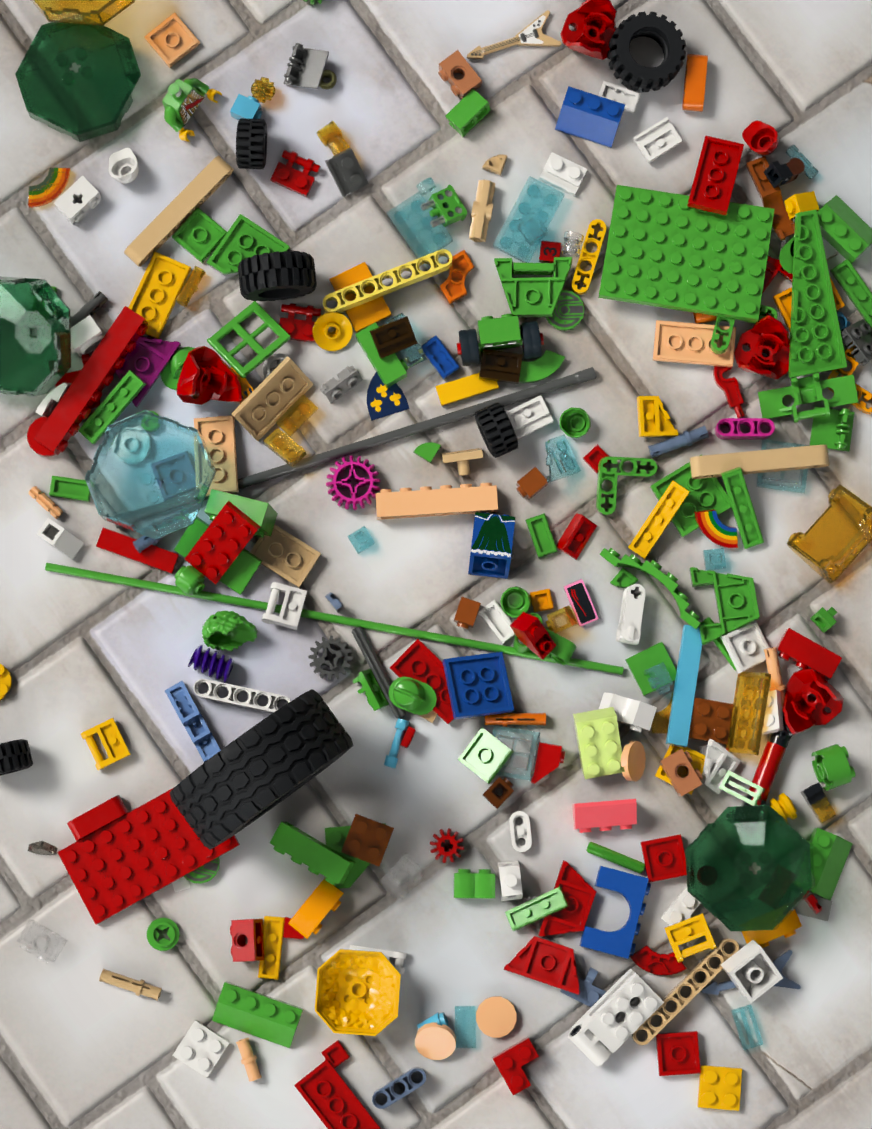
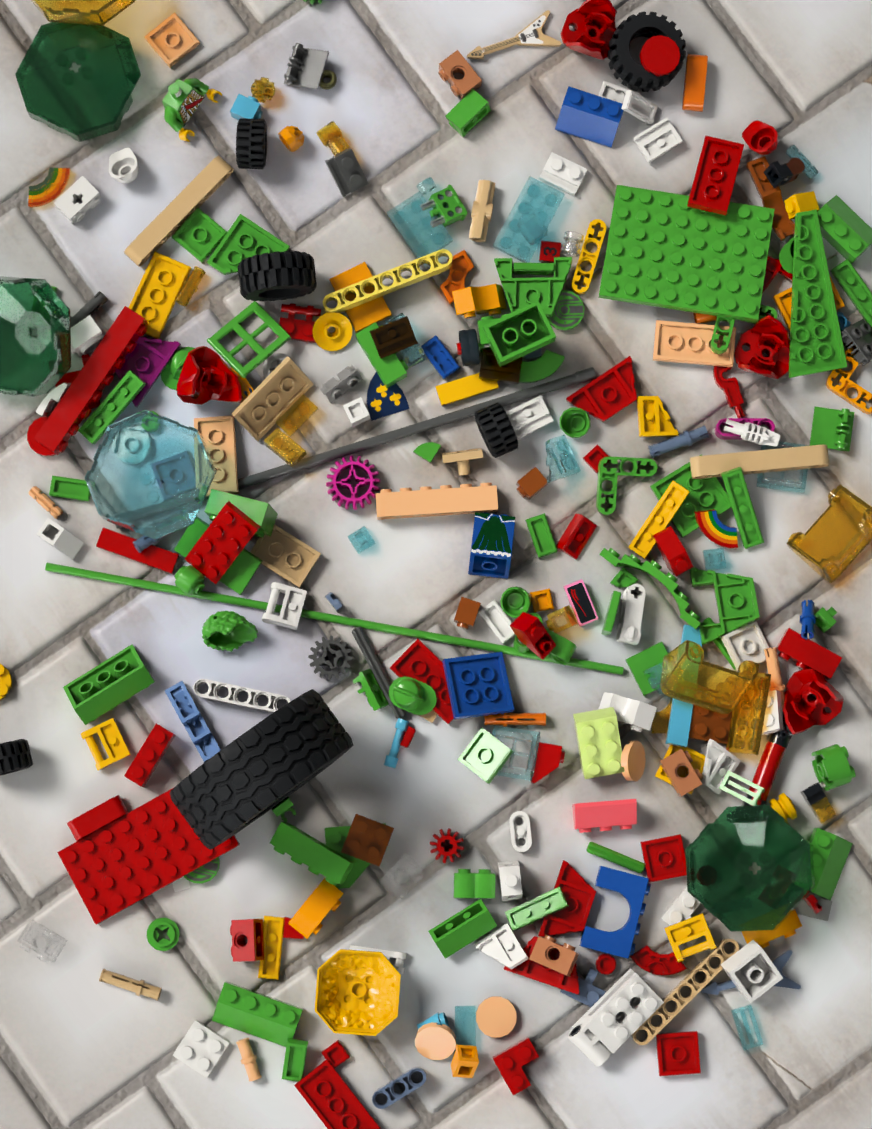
clear smoke tile [28,841,58,855] -> none
dark purple piece [188,645,233,683] -> none
red plate [270,150,321,197] -> none
tan tile [482,154,508,175] -> none
reddish brown brick [482,777,514,809] -> none
yellow plate [697,1065,742,1111] -> none
bright green piece [758,373,858,423] -> none
none -> bright green slope [63,644,155,725]
none -> red brick [124,723,176,787]
none -> bright green tile [272,797,296,822]
none -> light orange rock [278,126,304,152]
none -> bright green tile [282,1038,308,1082]
none -> white panel [343,397,370,427]
none -> bright green brick [428,899,497,959]
none -> light orange brick [451,1044,479,1078]
none -> light orange brick [452,284,507,319]
none -> white wing [474,923,529,970]
none -> bright green brick [483,300,556,367]
none -> nougat brick [529,935,579,977]
none -> red wing [566,356,637,422]
none -> red tile [595,954,616,975]
none -> bright green tile [601,591,621,636]
none -> white tile [621,90,658,124]
none -> red tile [640,35,680,76]
none -> red slope [653,526,693,576]
none -> clear yellow windscreen [660,640,759,715]
none -> white hinge [723,418,780,447]
none -> blue pin [800,600,816,639]

